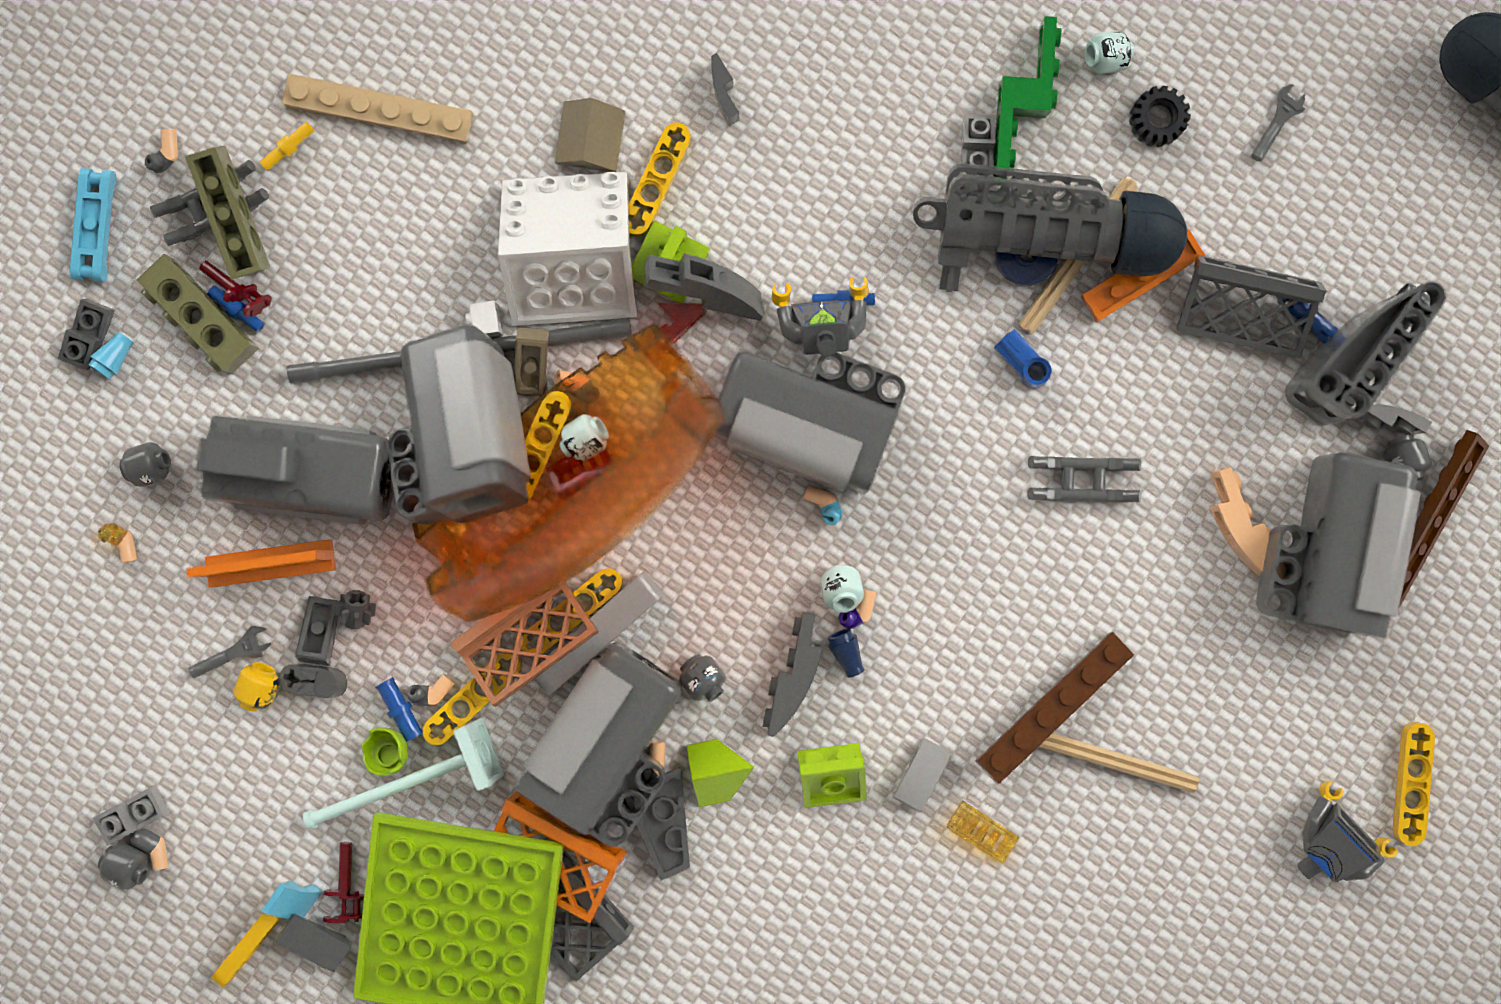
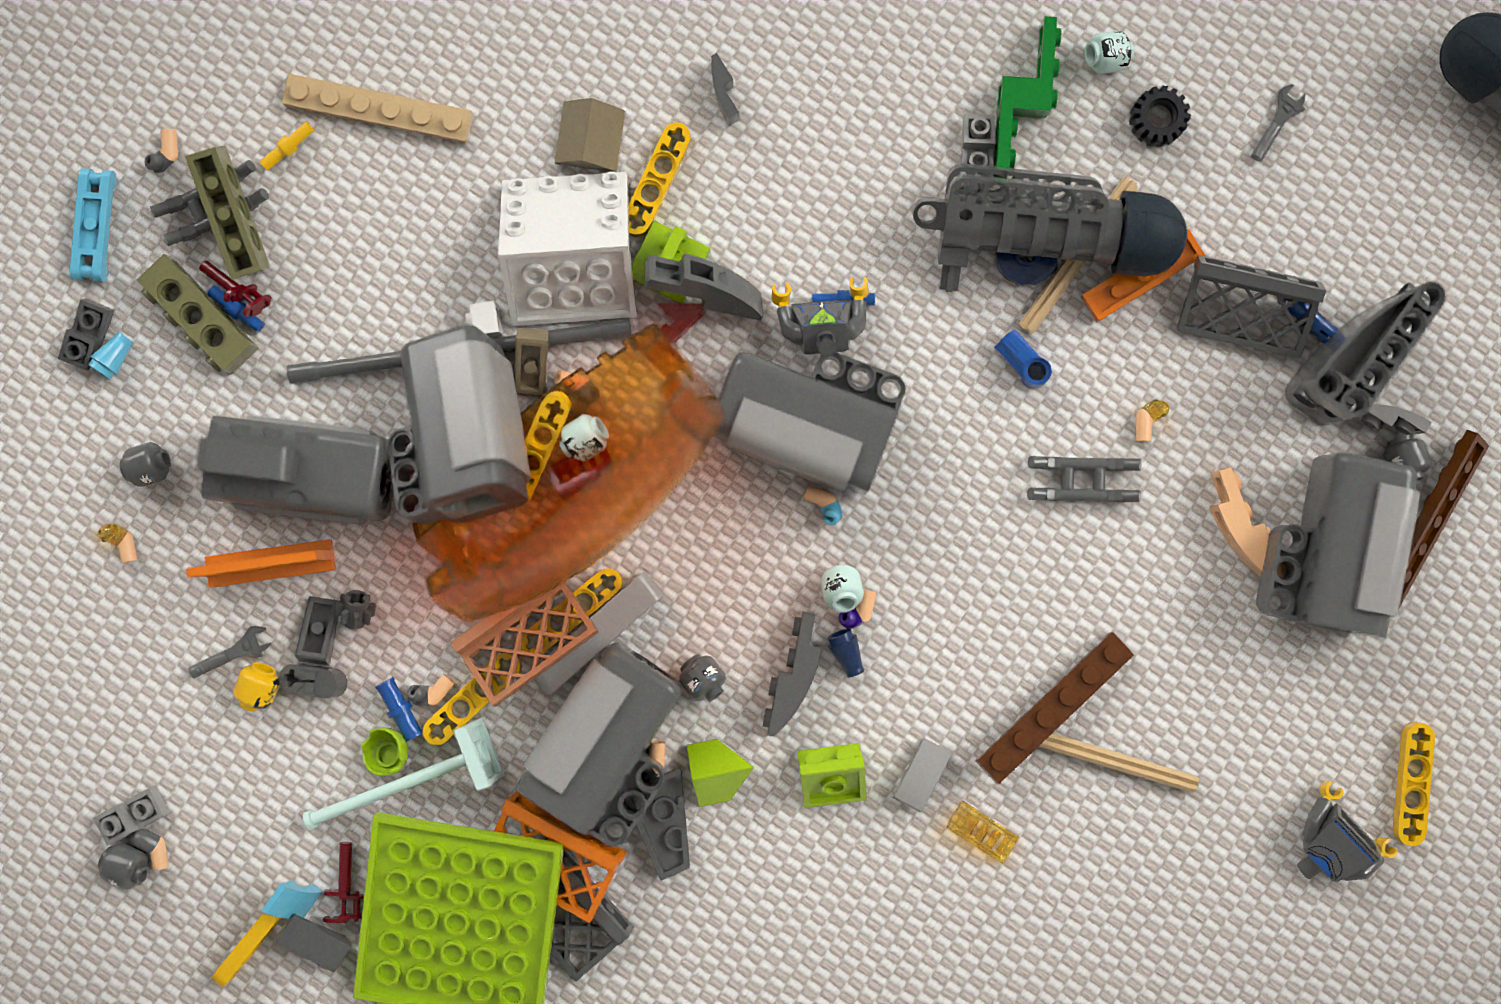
none -> arm [1136,399,1169,442]

